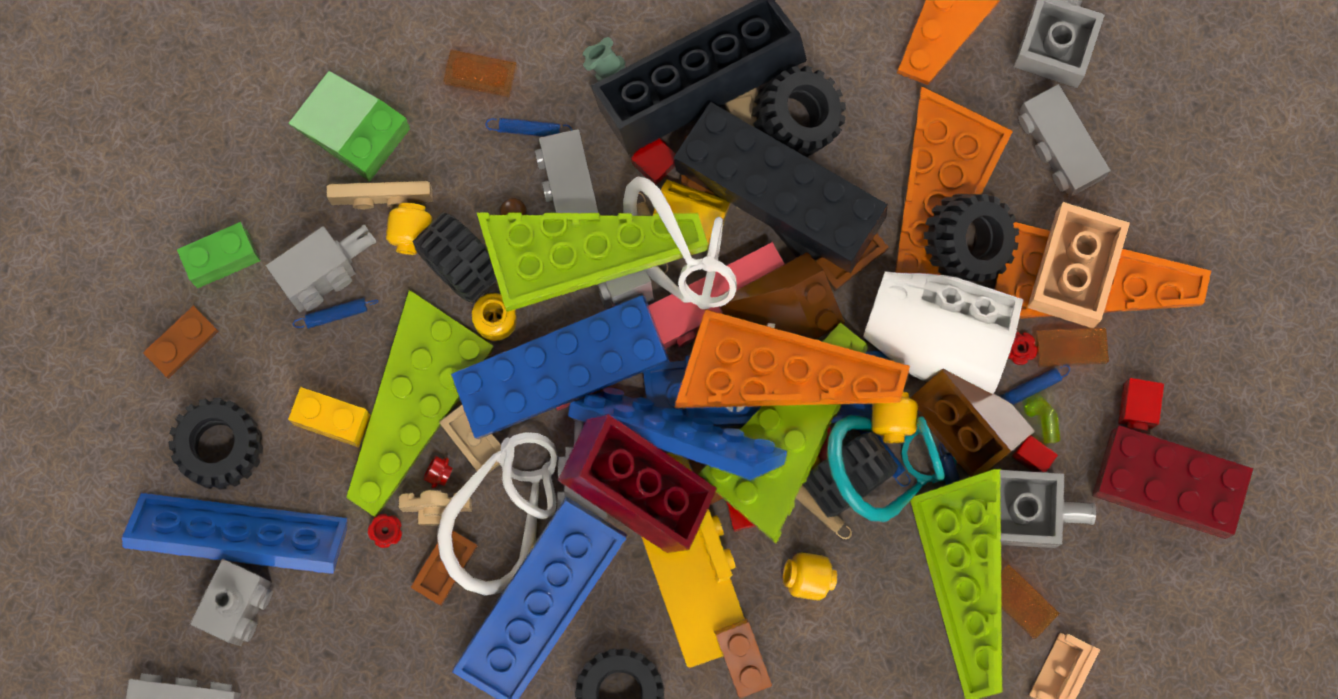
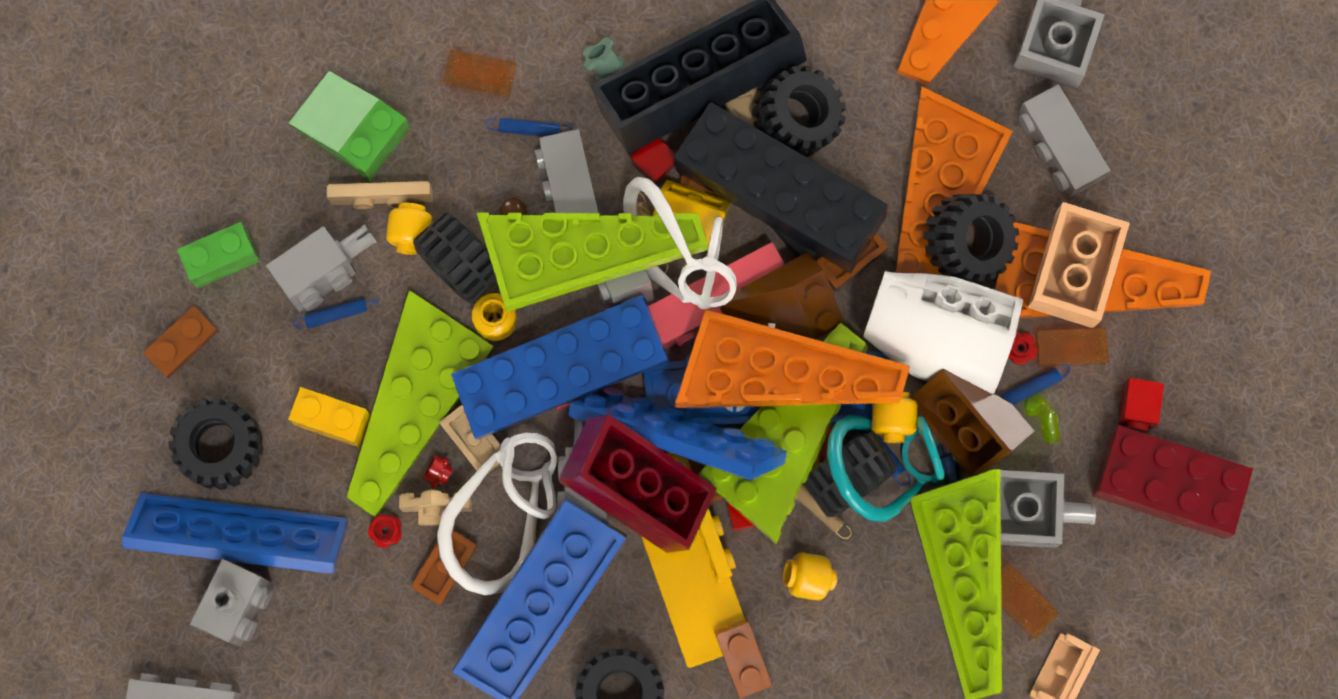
red piece [1012,435,1058,473] -> none

